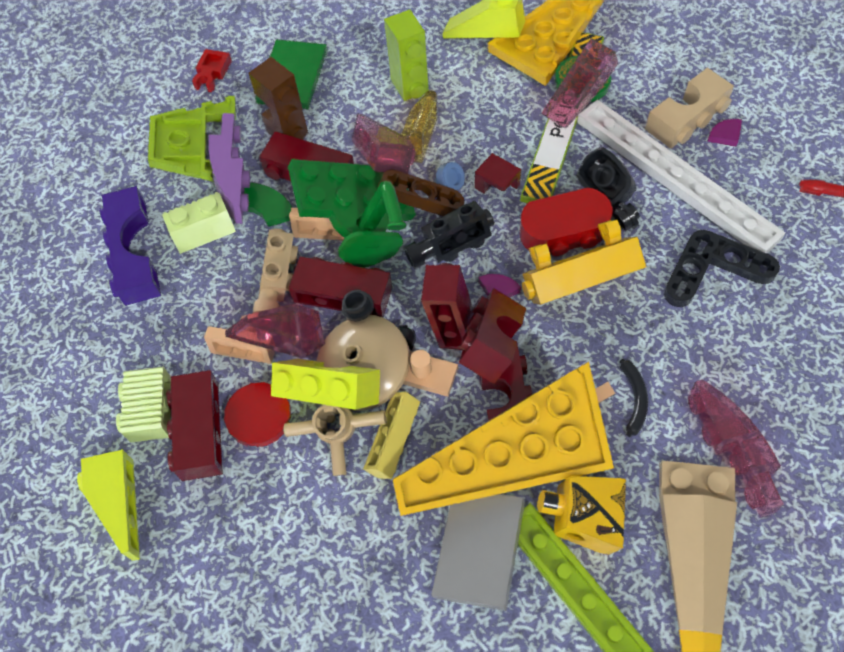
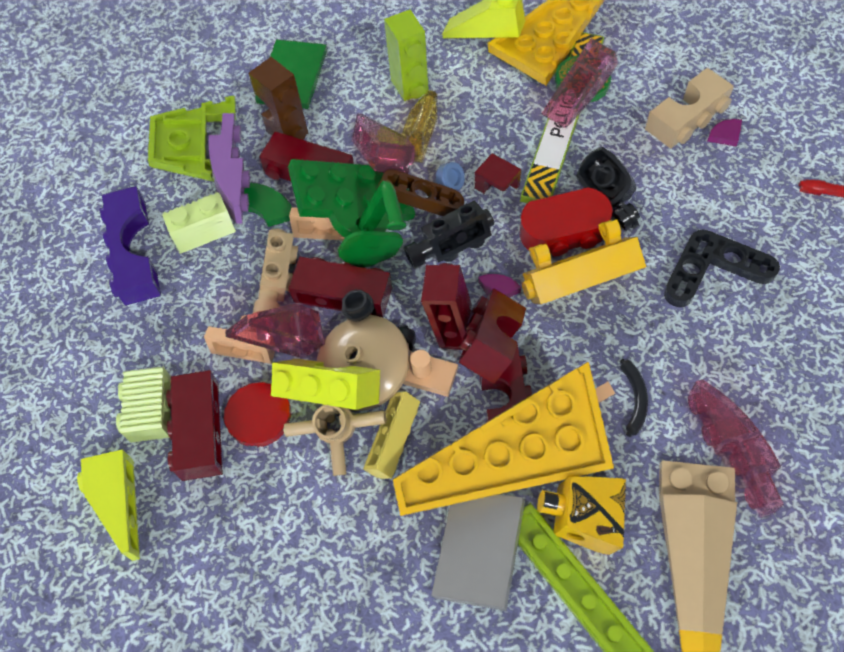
red plate [192,49,232,93] -> none
white plate [577,99,785,254] -> none

